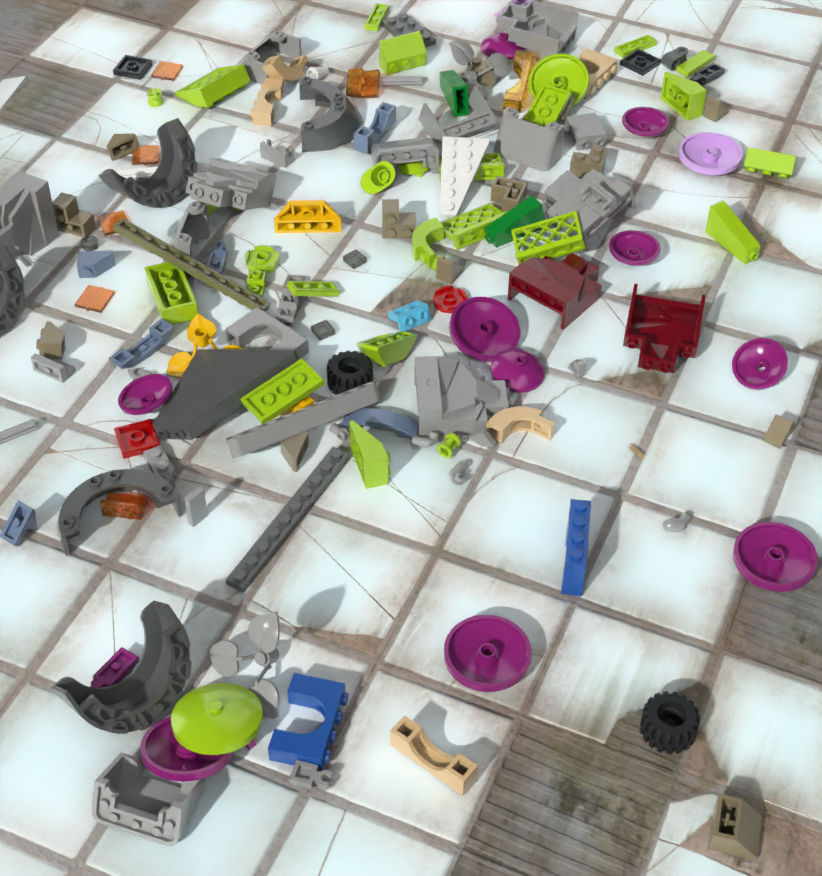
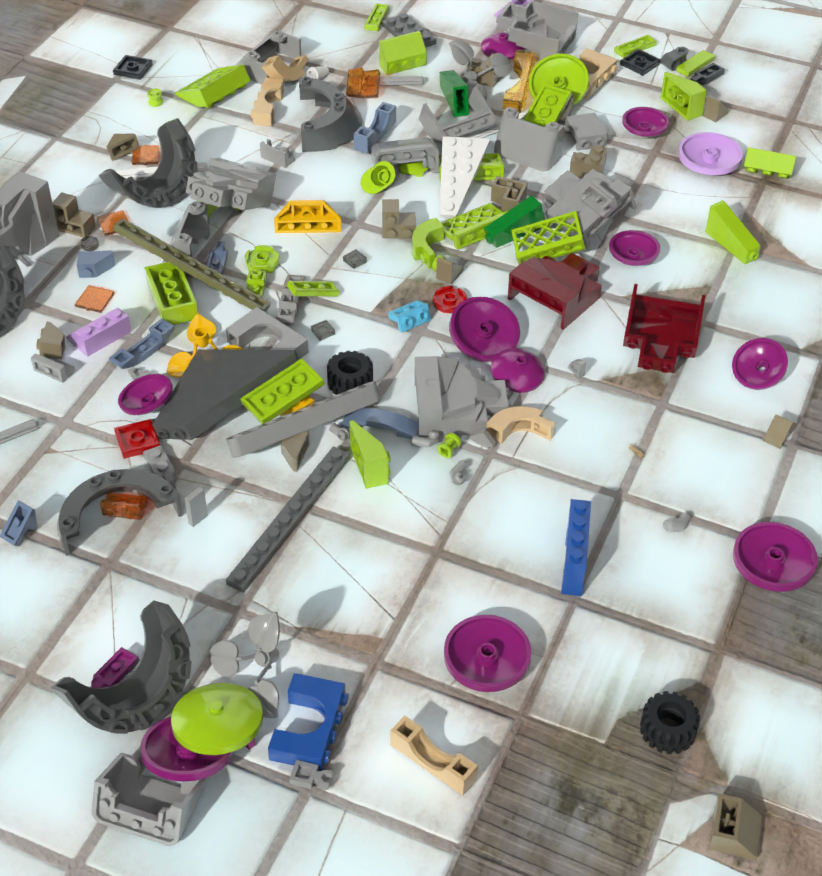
clear orange piece [151,61,183,81] -> none
lime wedge [356,331,417,367] -> none
none -> lavender slope [66,307,131,357]

